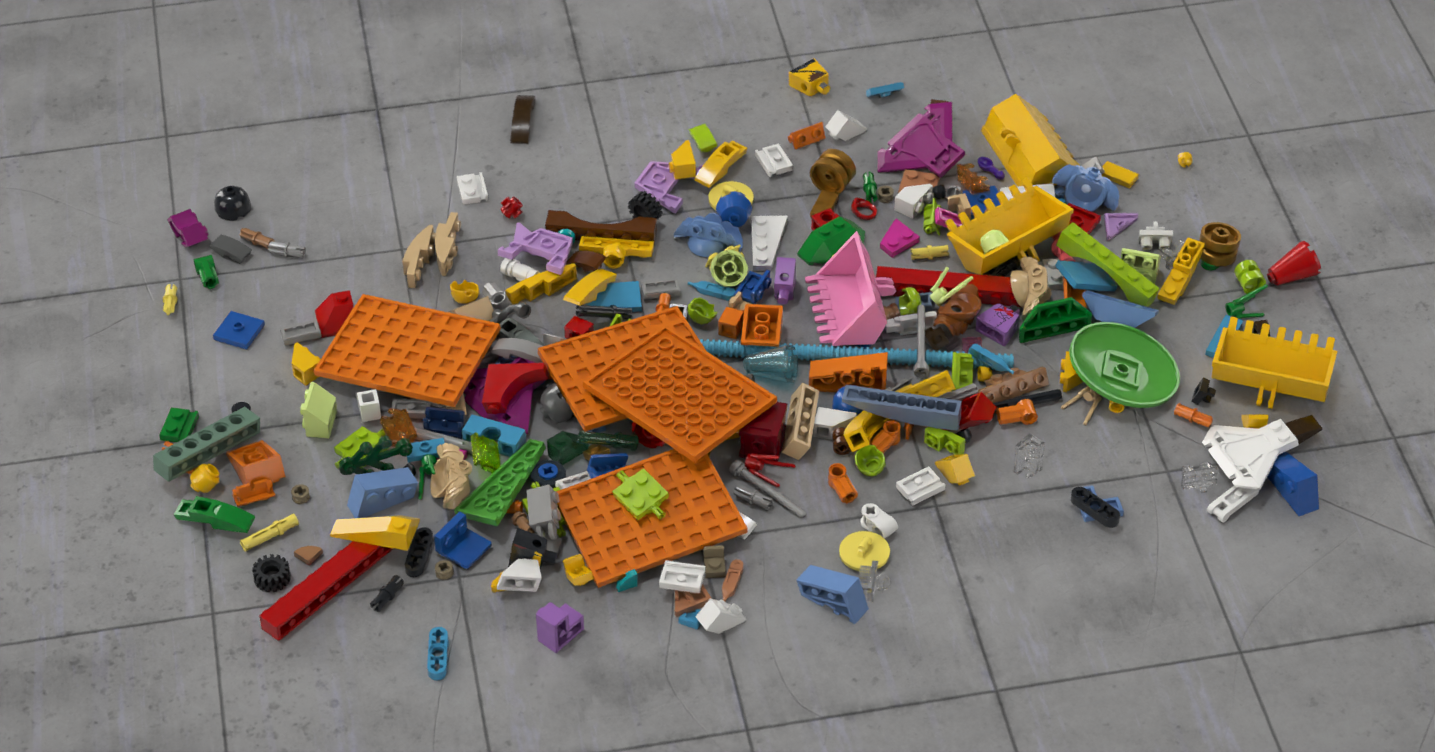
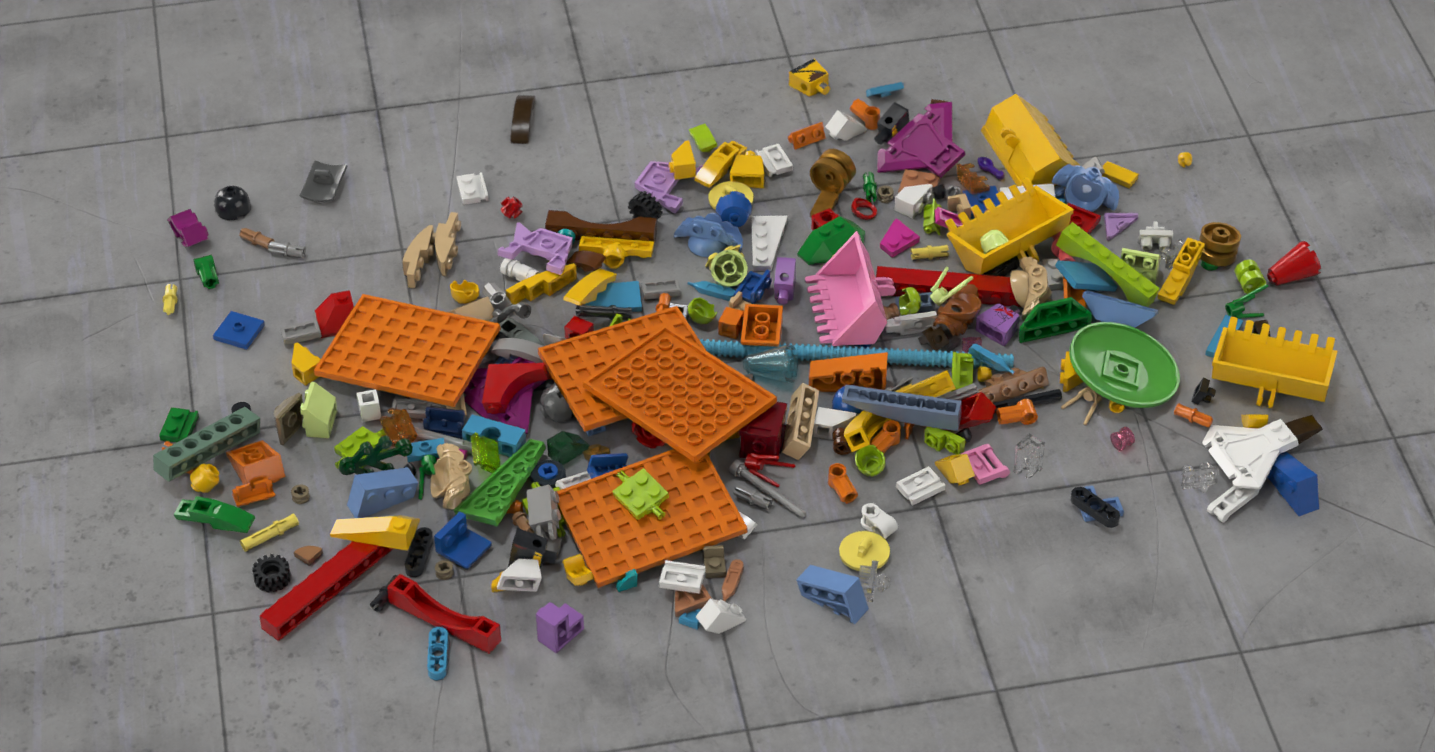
dark grey slope [209,234,252,264] -> none
clear green pin [578,430,639,451] -> none
light grey piece [914,305,929,378] -> none
none -> dark tan slope [273,393,304,446]
none -> dark grey shield [300,161,348,202]
none -> red arch [387,574,501,654]
none -> yellow torso [730,151,764,188]
none -> orange piece [850,99,880,130]
none -> black torso [874,102,910,145]
none -> bright pink plate [961,444,1010,485]
none -> clear pink wheel [1110,427,1135,451]

